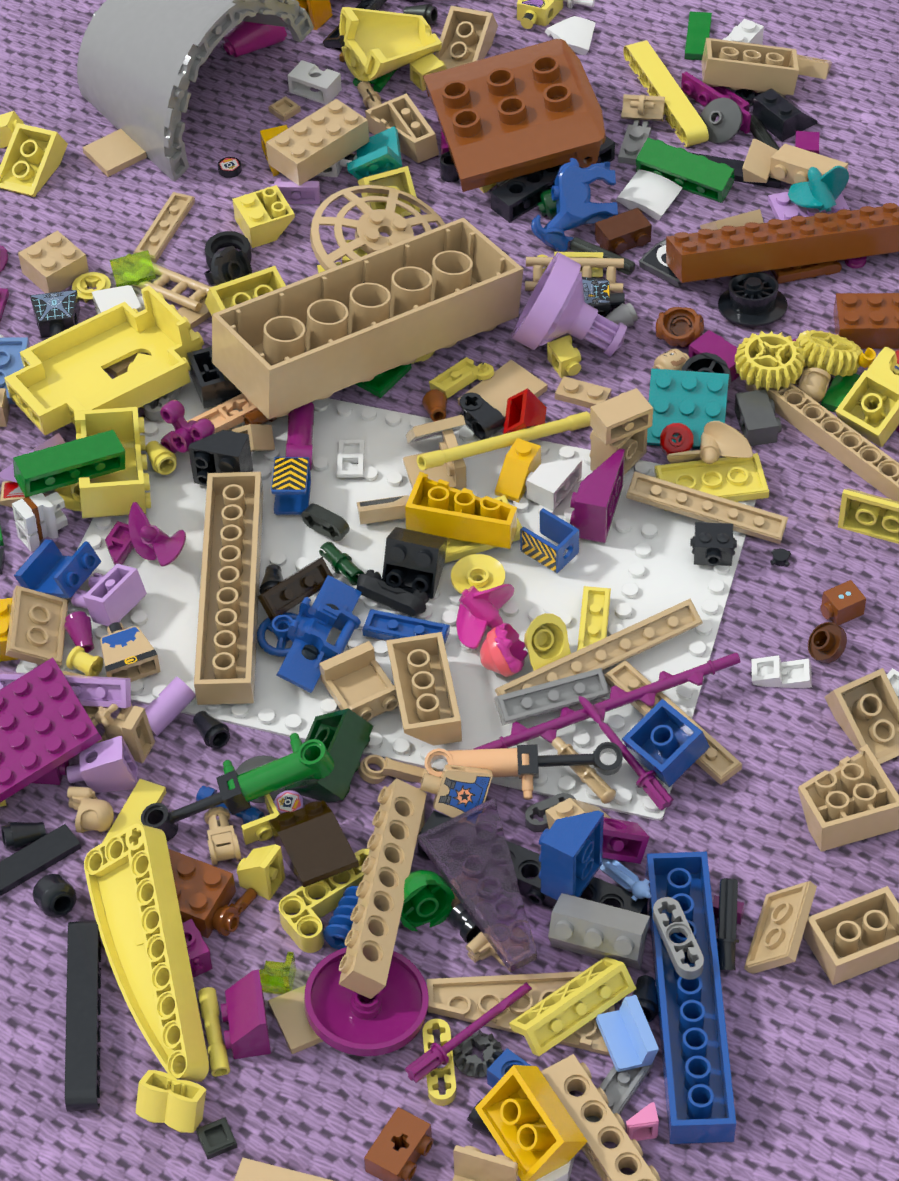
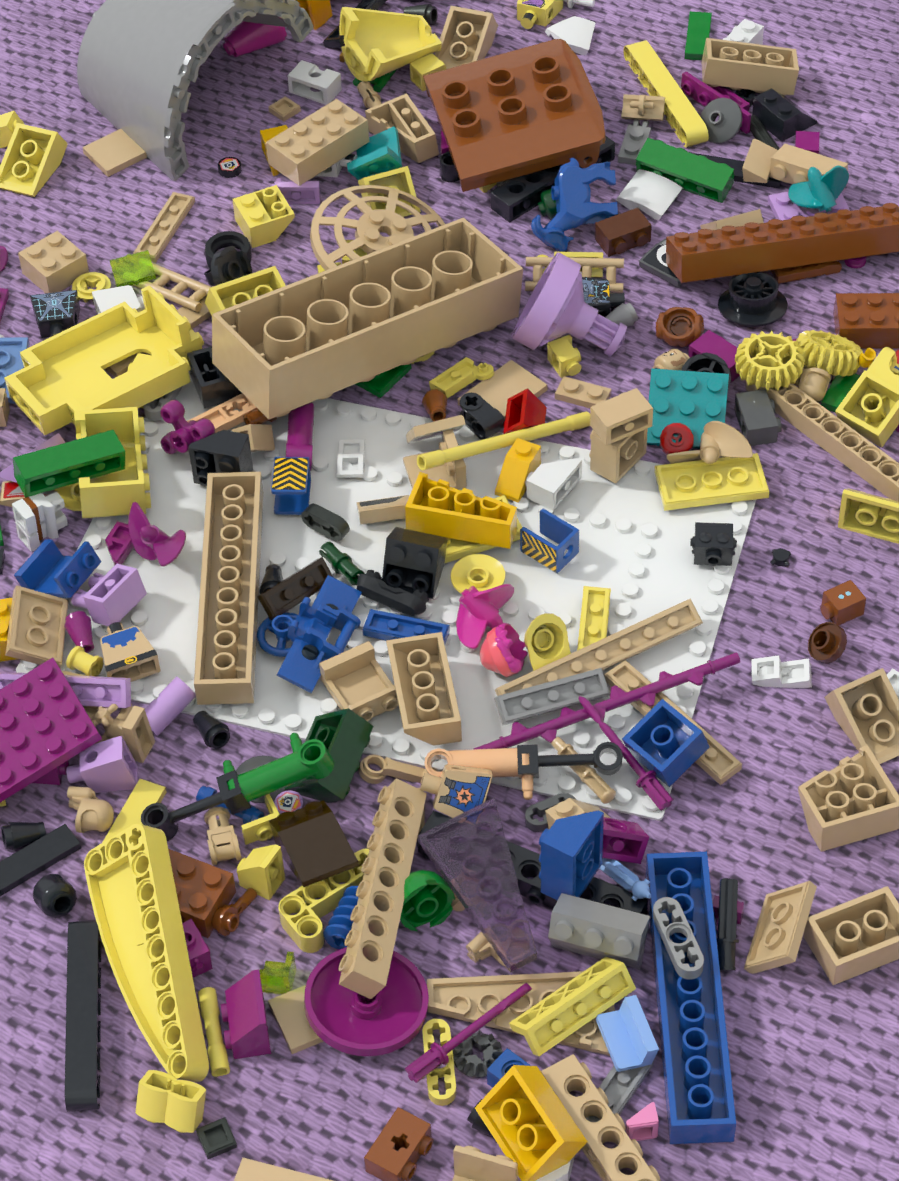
light yellow cone [146,441,177,475] -> none
black wheel [448,900,490,943] -> none
pearl dark grey axle [570,237,635,275] -> none
magenta slope [570,448,625,543] -> none
tan tile [626,471,788,544] -> none
black cone [632,975,659,1022] -> none
tan slope [797,54,832,80] -> none

